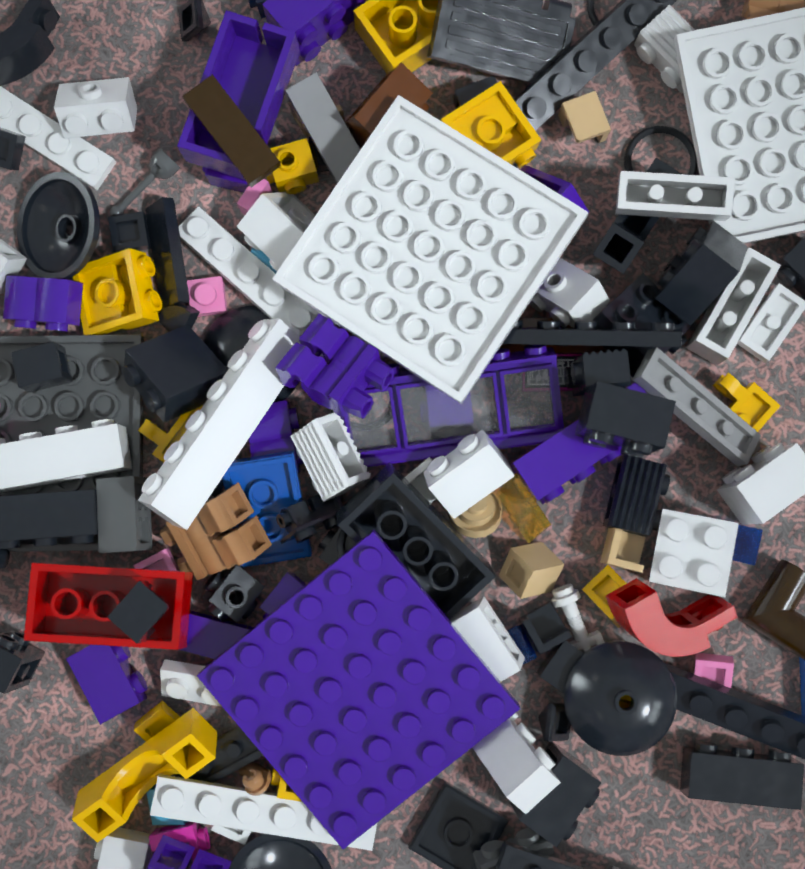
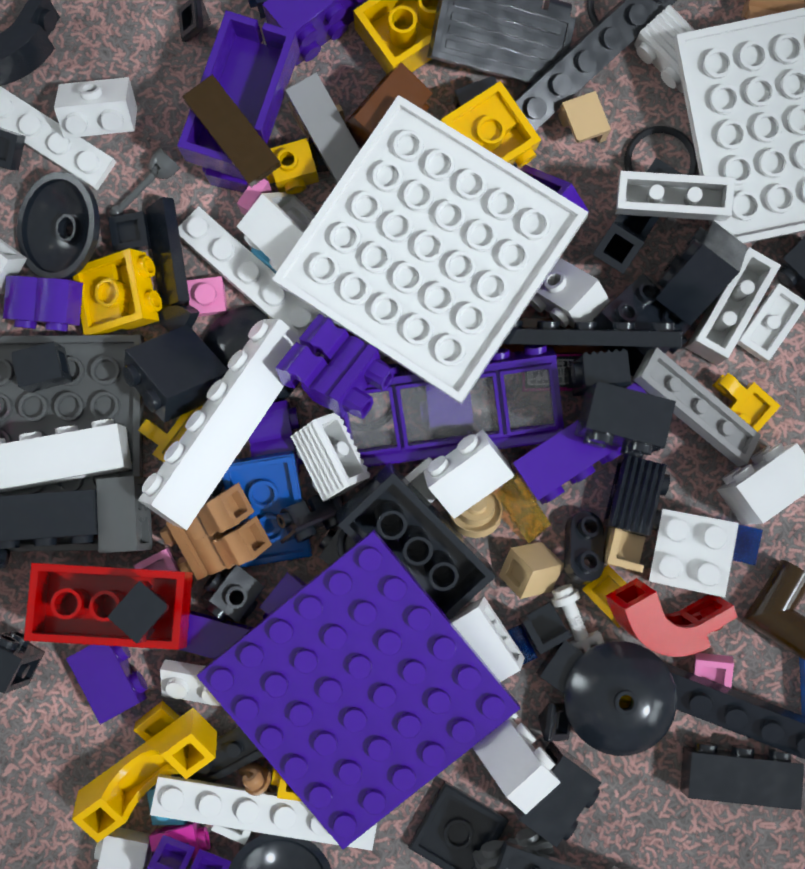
none -> black plate [564,511,604,585]

